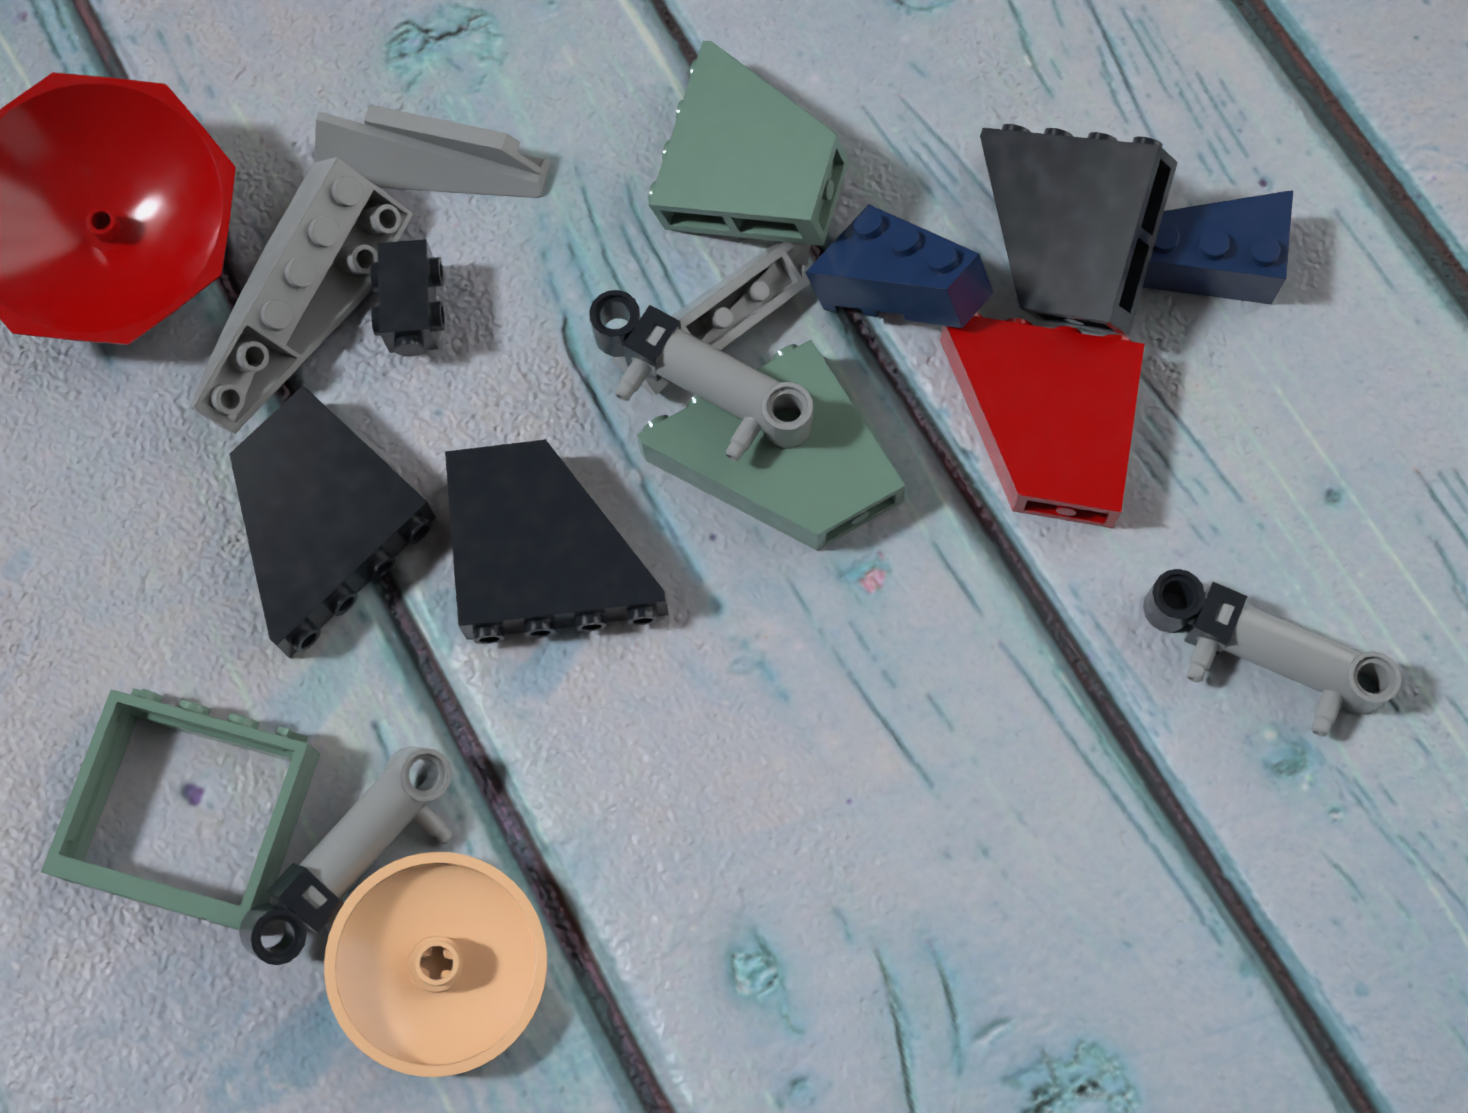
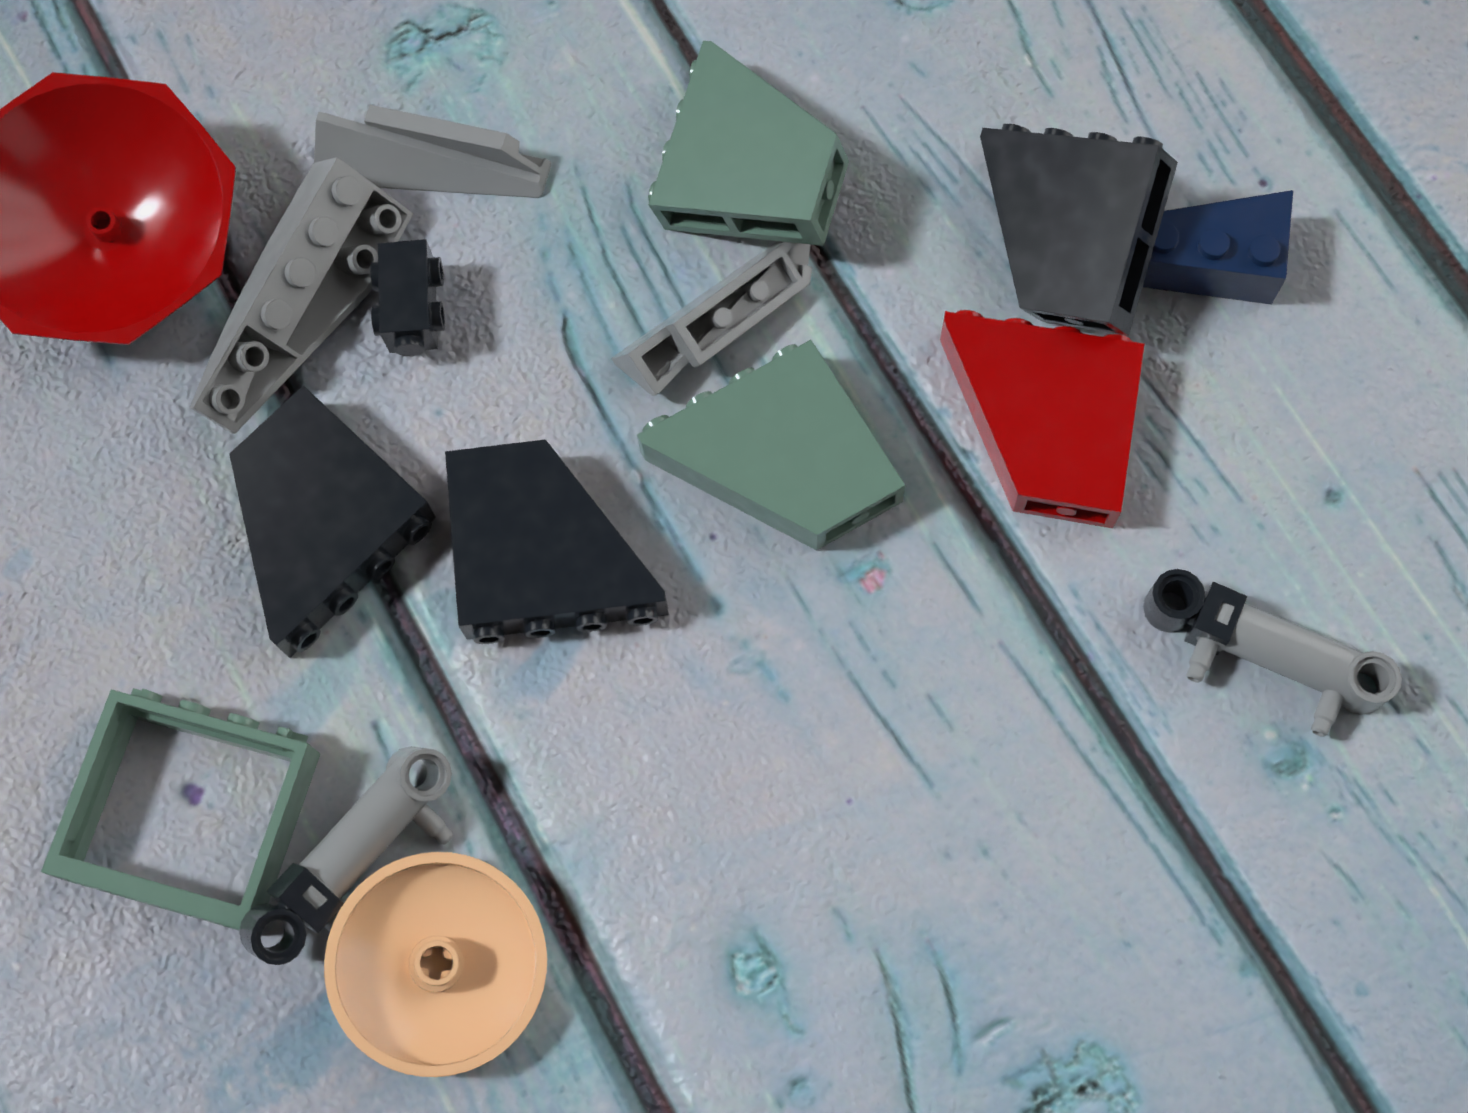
light grey piece [589,290,813,461] -> none
dark blue wedge [805,204,994,328] -> none

